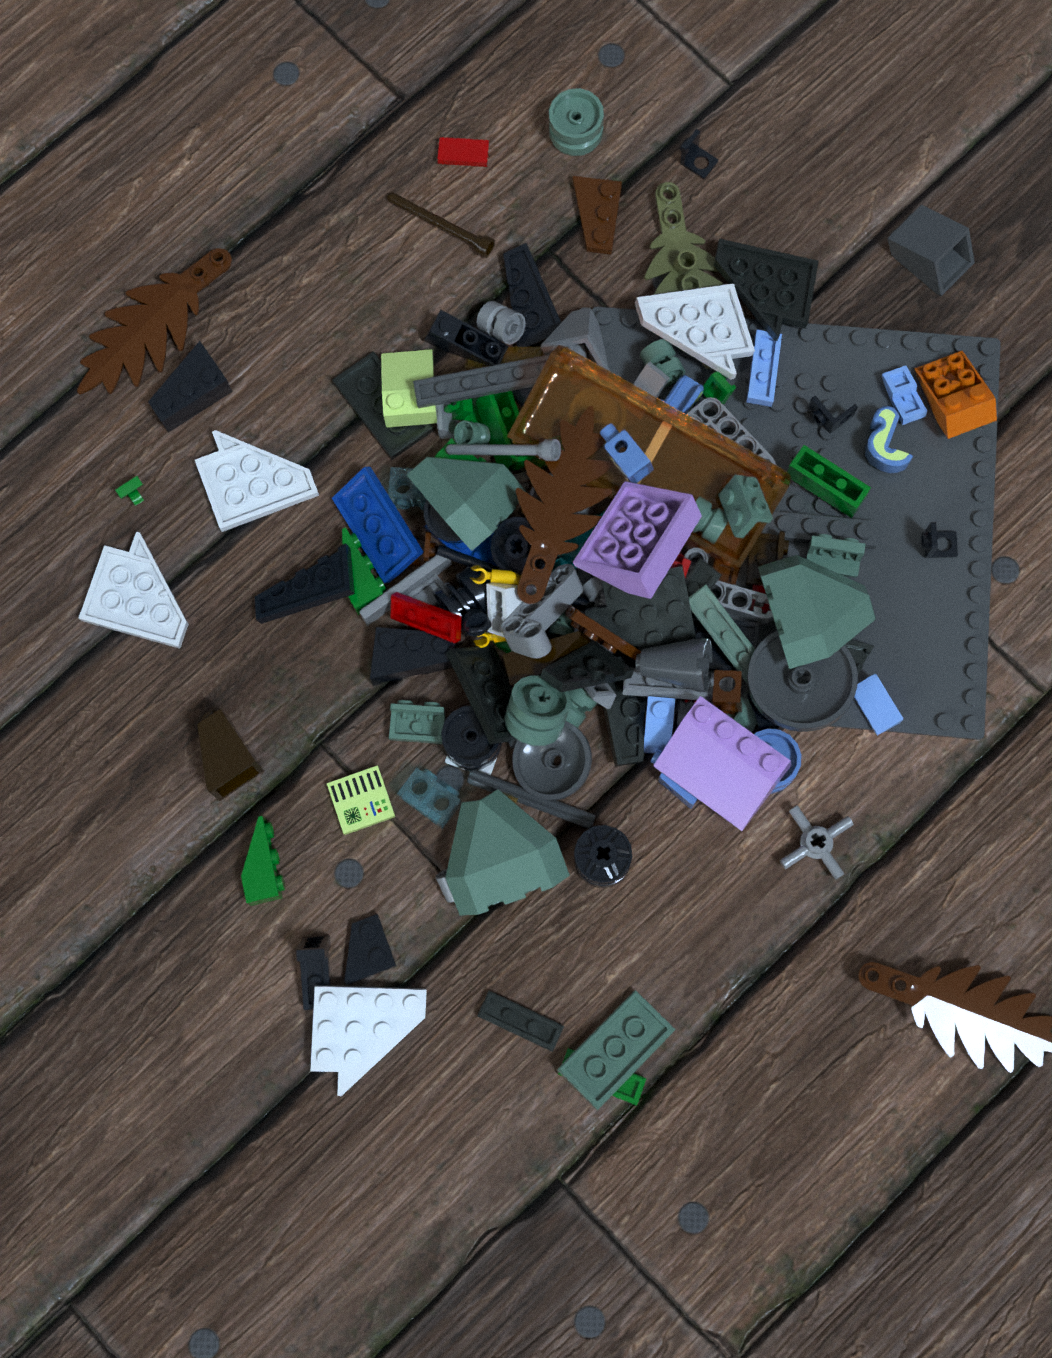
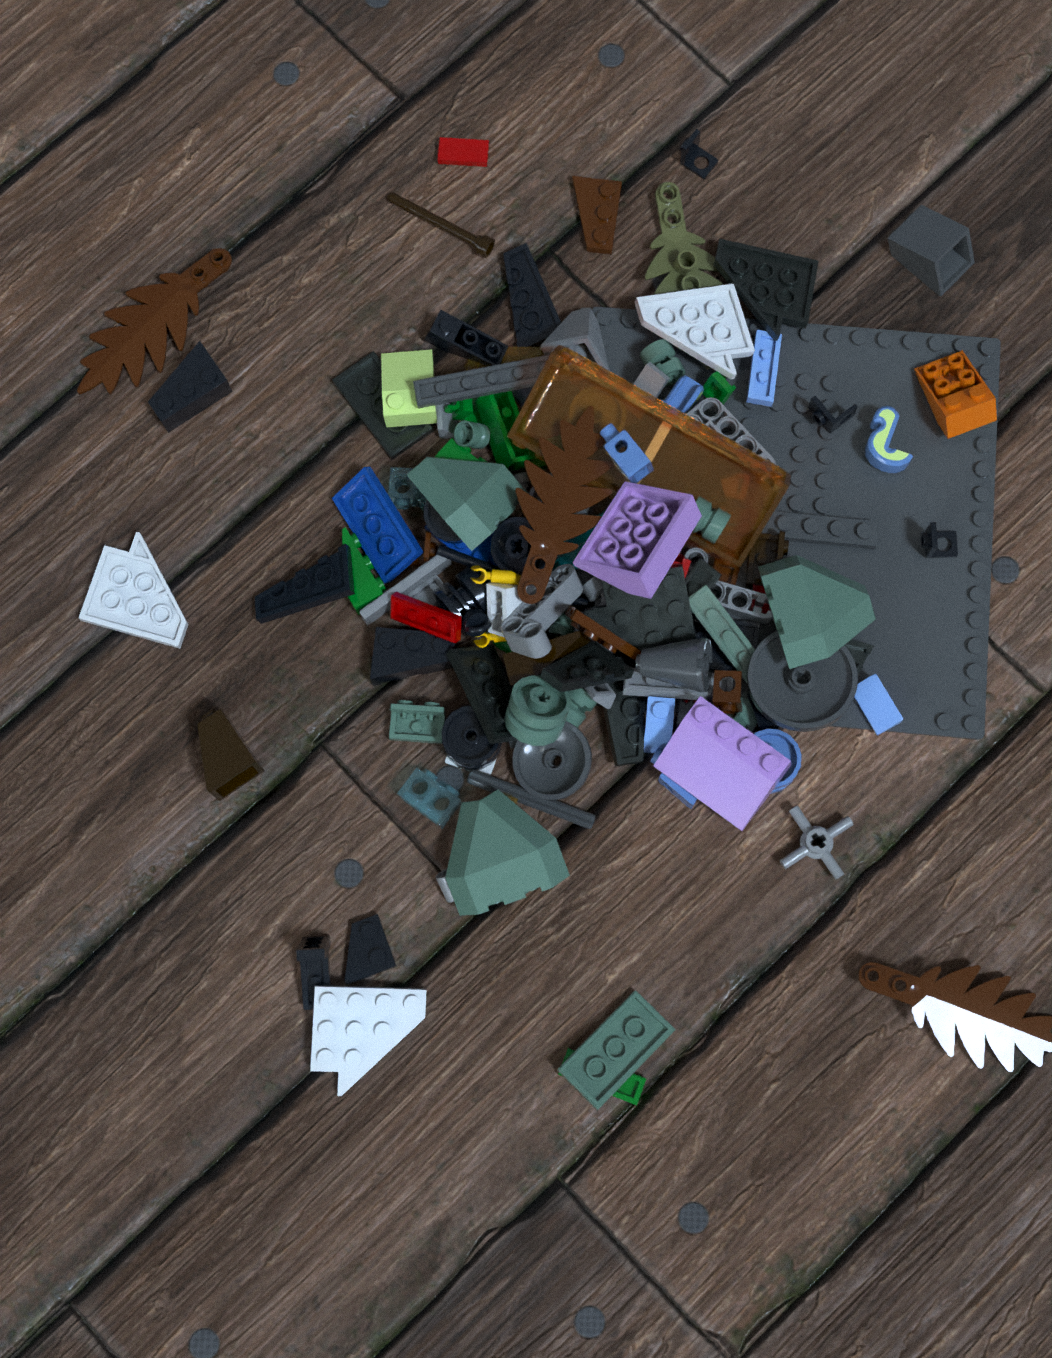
green tile [115,476,144,506] -> none
white wing [195,430,319,532] -> none
green slope [241,816,286,906] -> none
yellowish green tile [327,766,395,835] -> none
light grey piece [446,439,561,461] -> none
light grey wheel [477,301,526,345] -> none
pearl dark grey tile [477,991,564,1052] -> none
sand green wheel [549,88,604,156] -> none
black wheel [574,825,633,888] -> none
sand green bracket [718,475,773,538] -> none
green brick [786,445,871,518] -> none
sand green bracket [806,534,865,578] -> none
light blue slope [882,365,927,425] -> none

